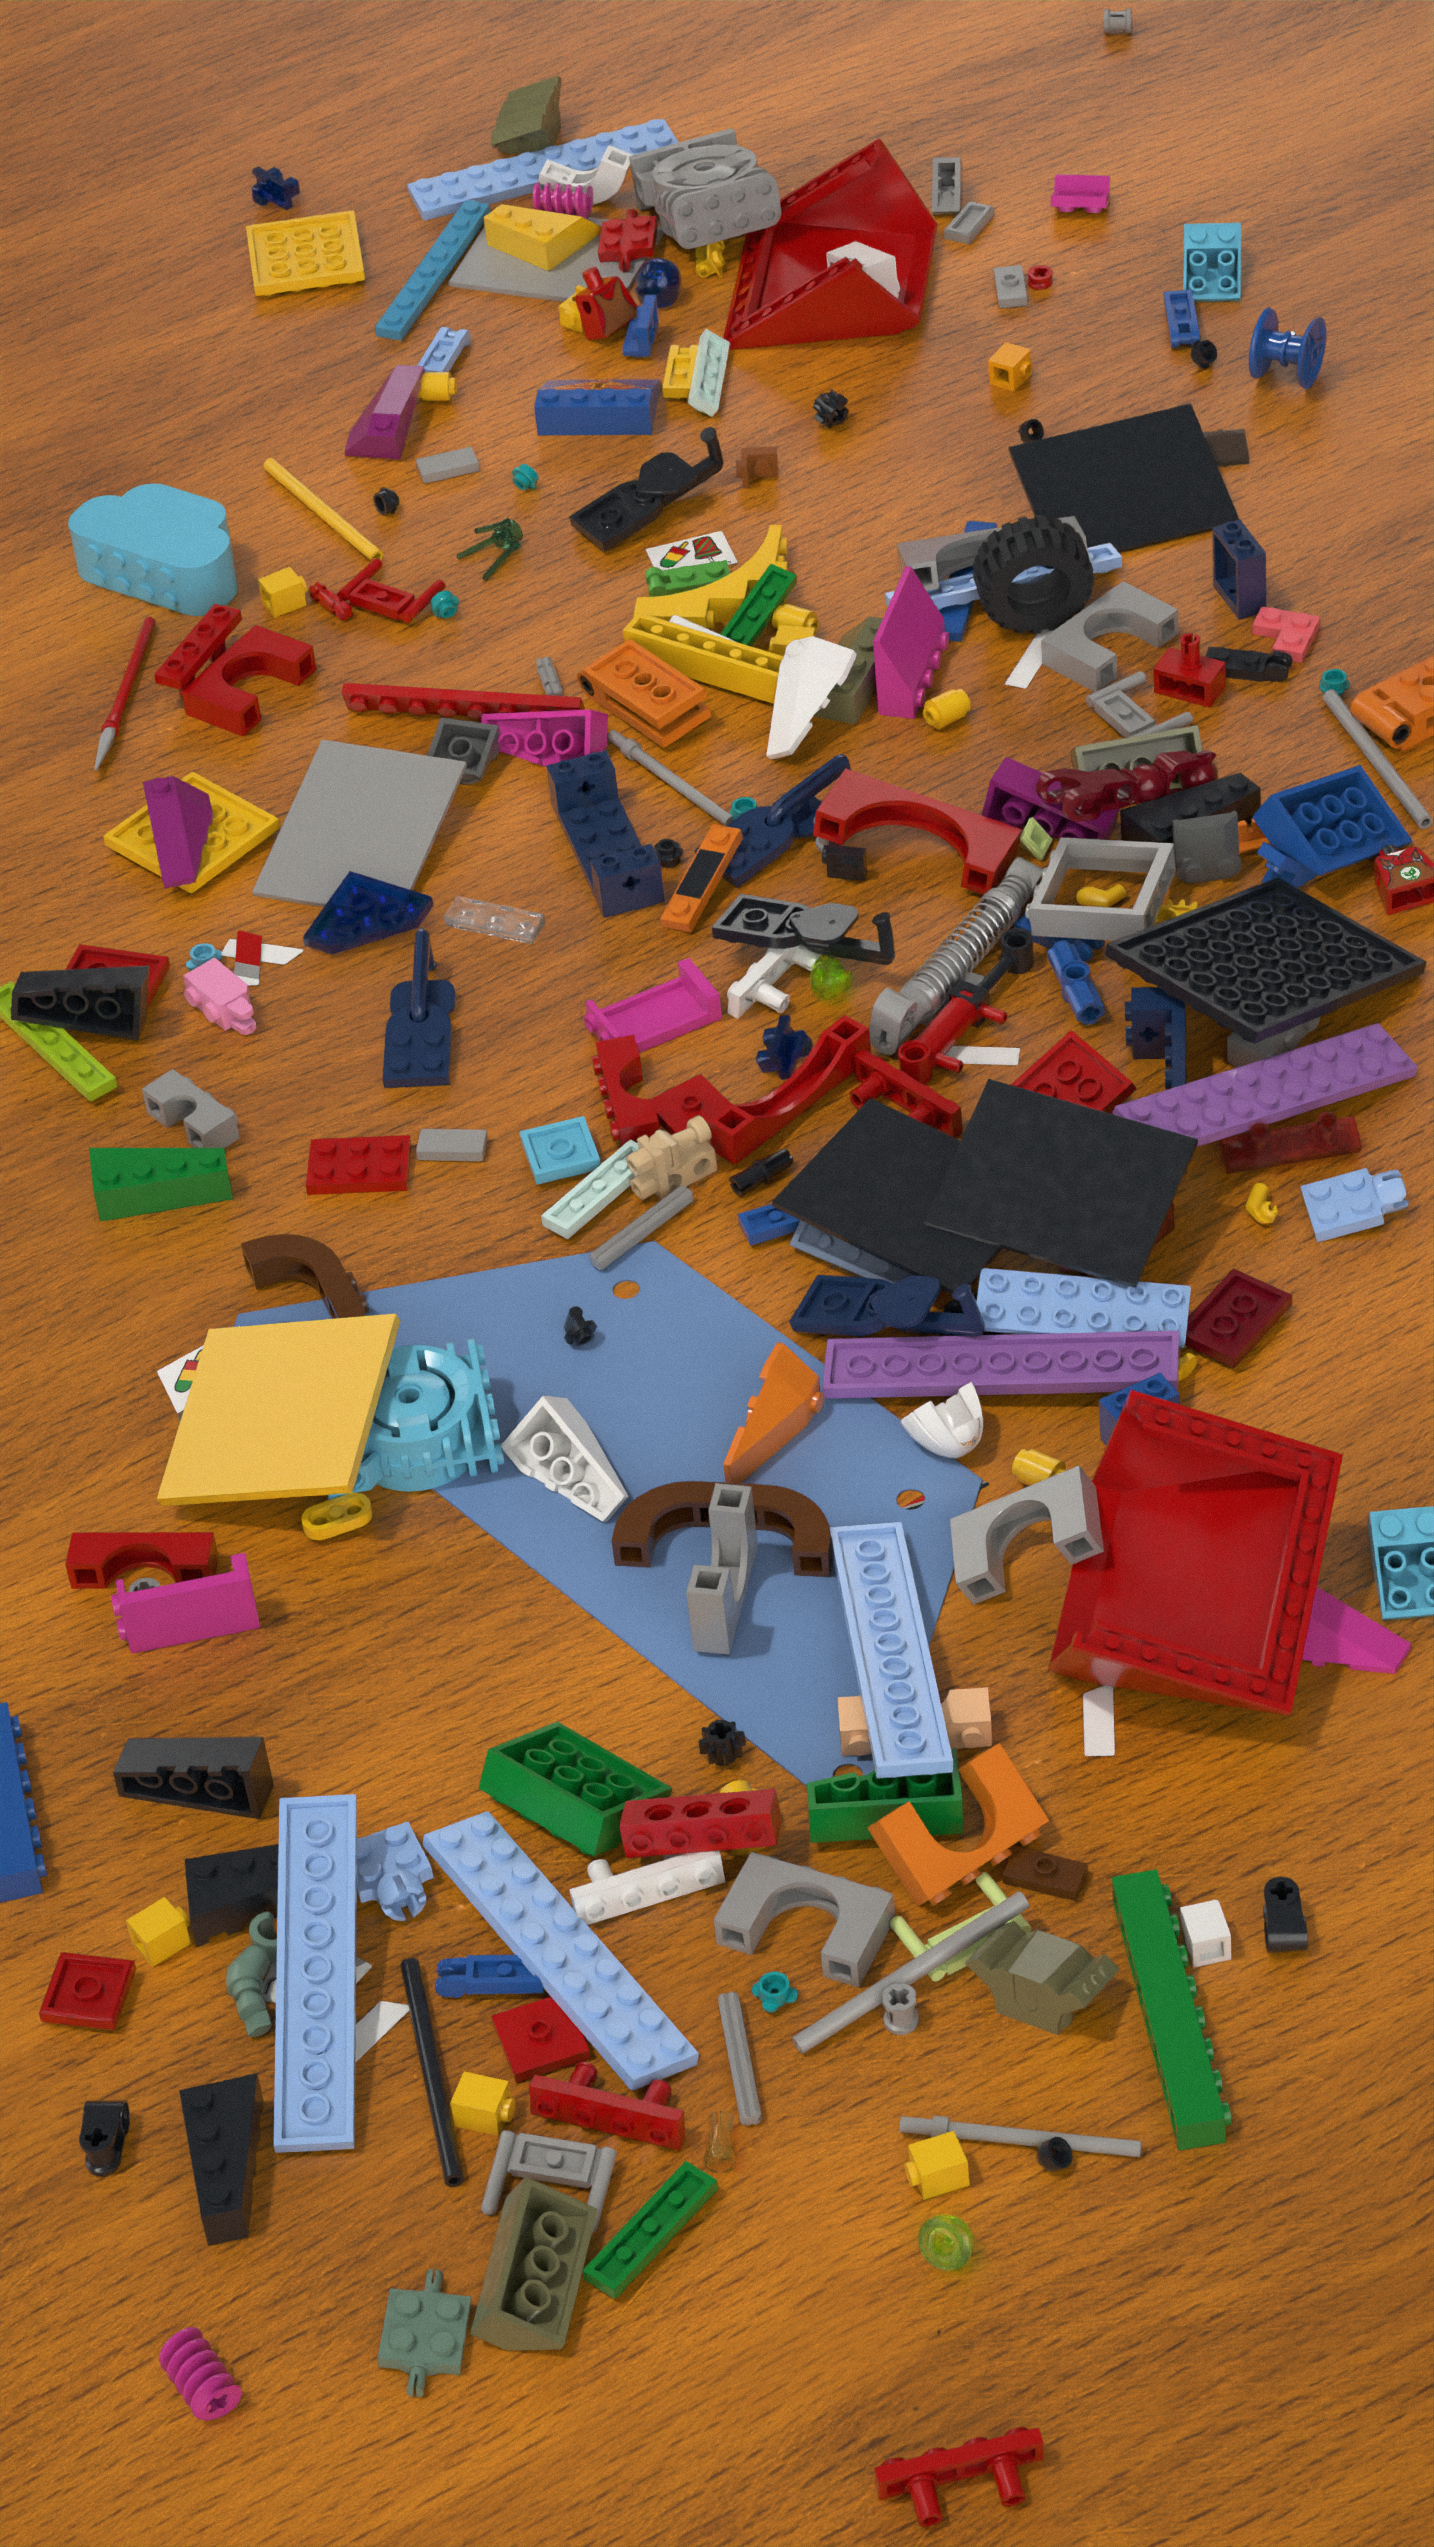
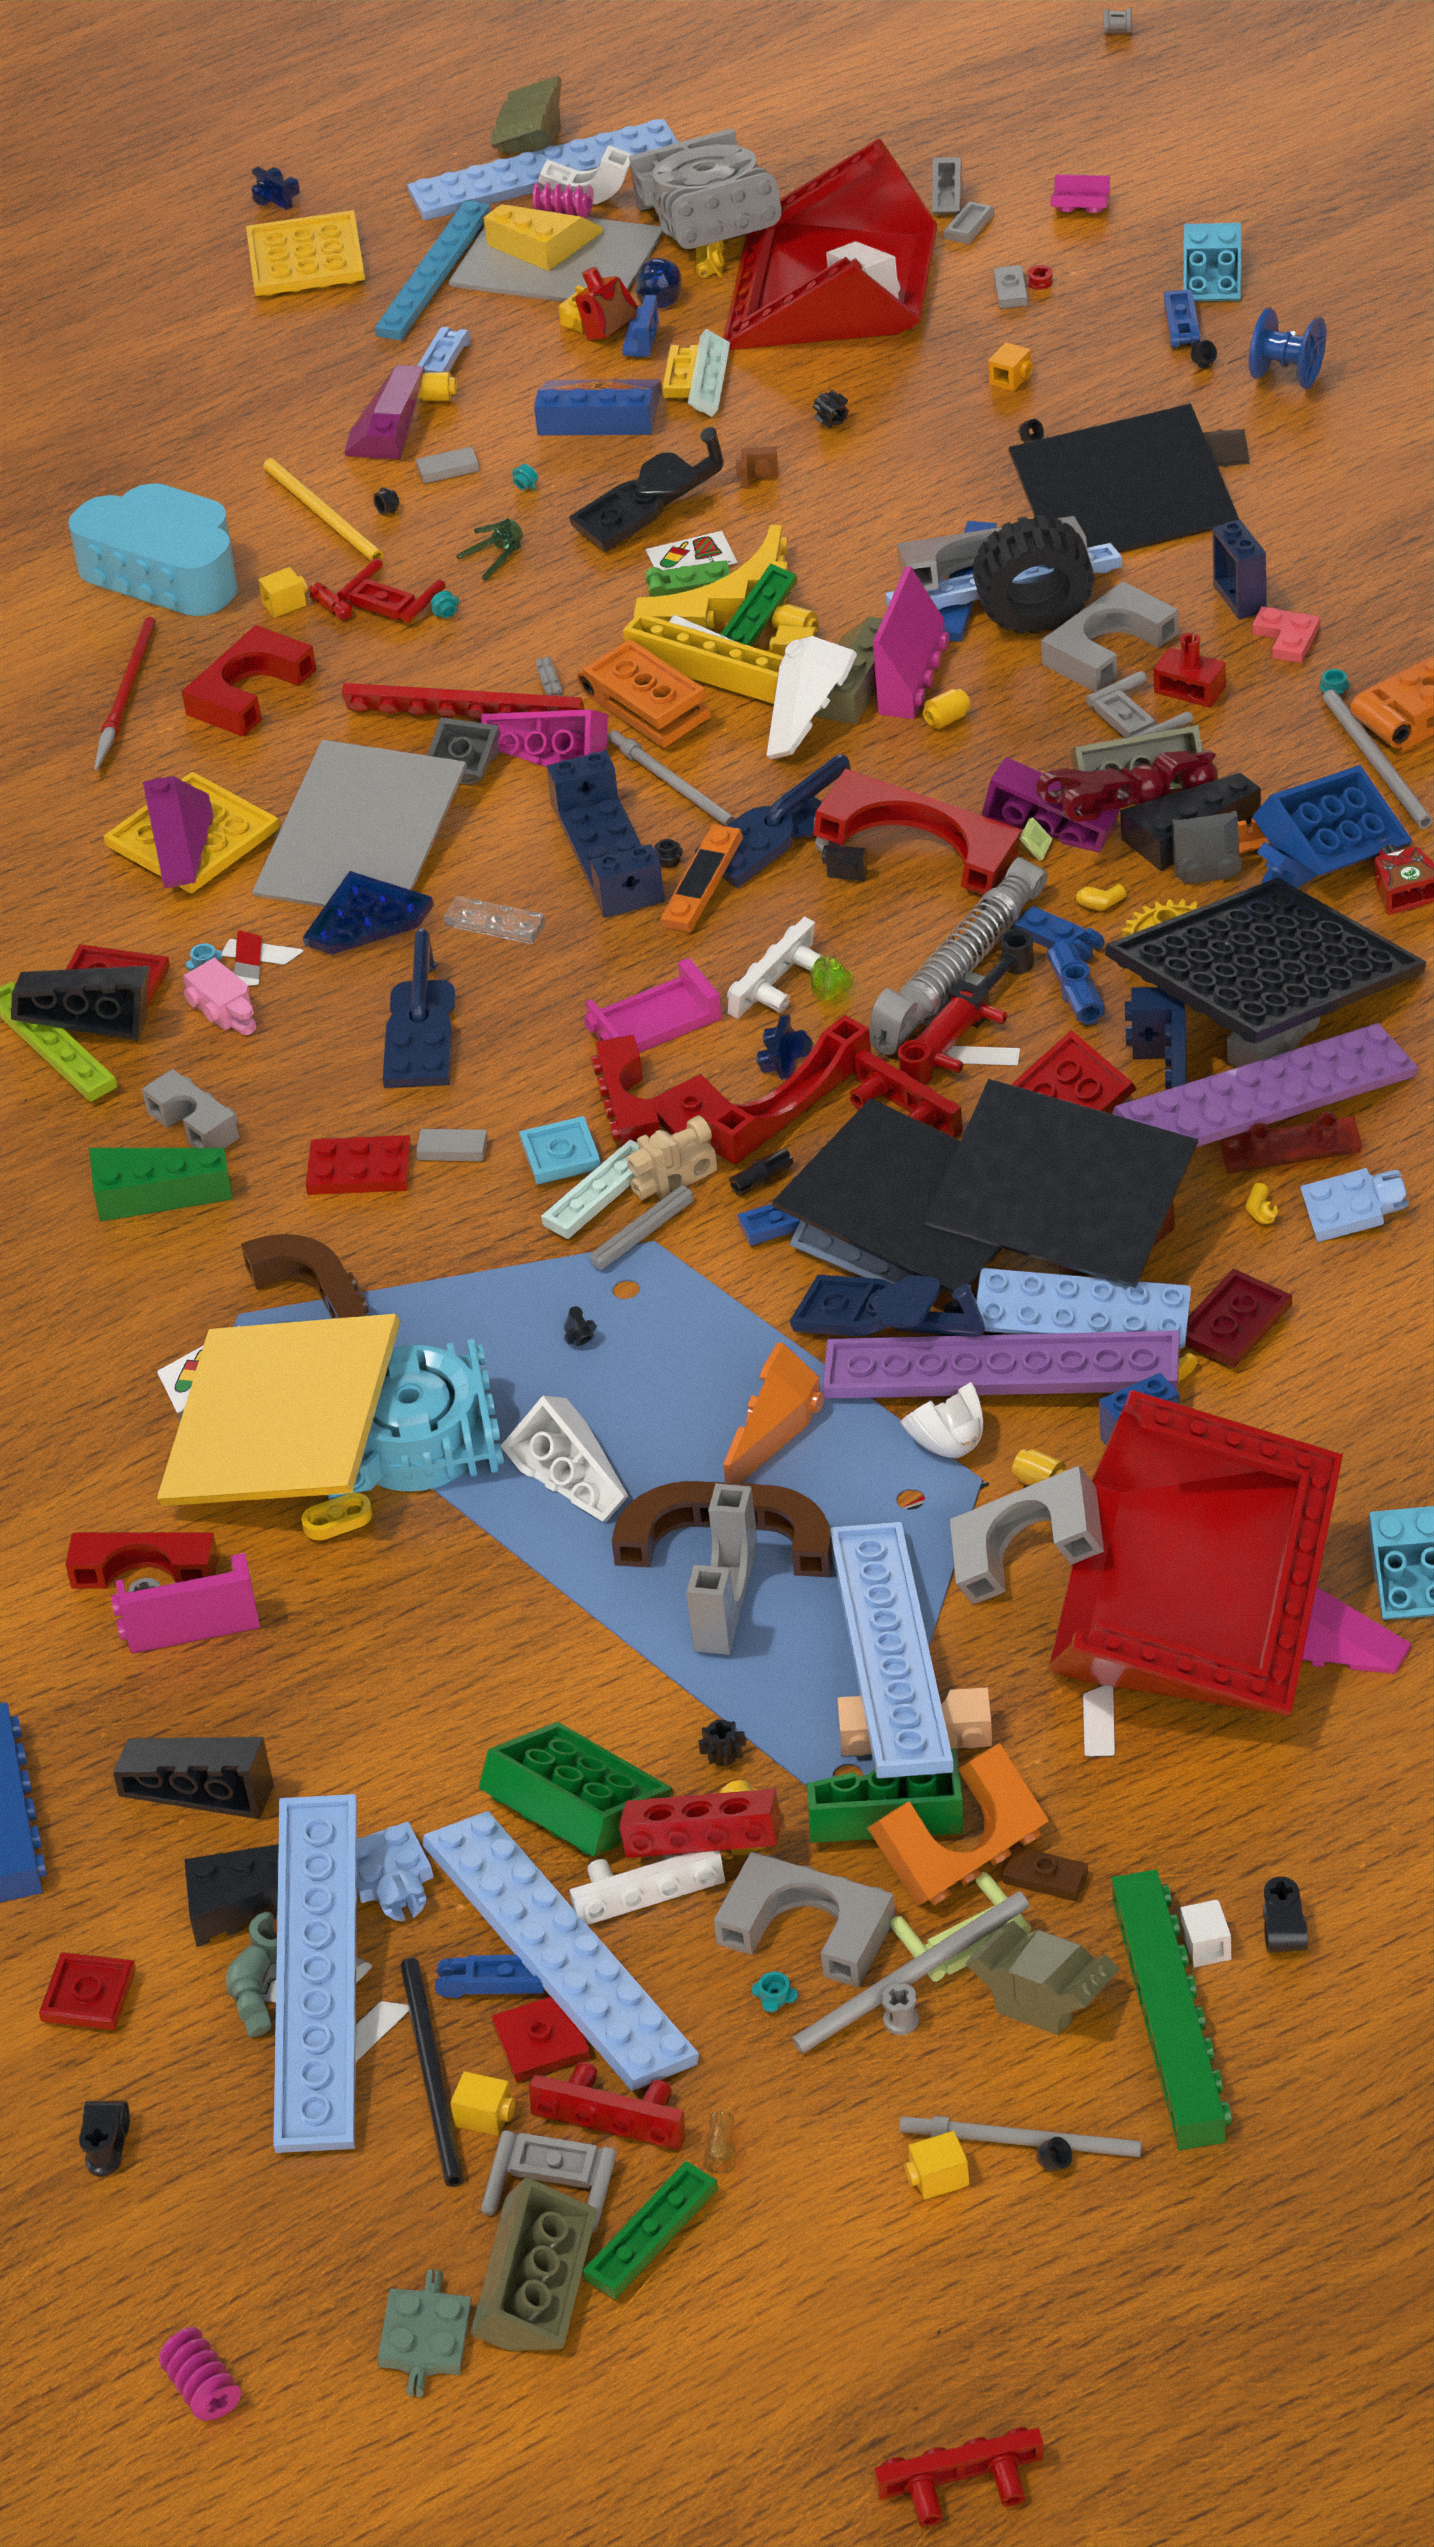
yellow brick [126,1897,191,1968] -> none
red plate [154,604,242,697] -> none
black wedge [179,2073,264,2246] -> none
red plate [598,209,658,272] -> none
black plate [712,894,895,965] -> none
light grey axle [718,1991,762,2126] -> none
teal plate [729,797,758,820] -> none
clear neon green brick [918,2214,974,2271] -> none
white sticker [1005,622,1064,689] -> none
light grey window [1025,838,1176,941] -> none
black hinge [1205,646,1293,682] -> none

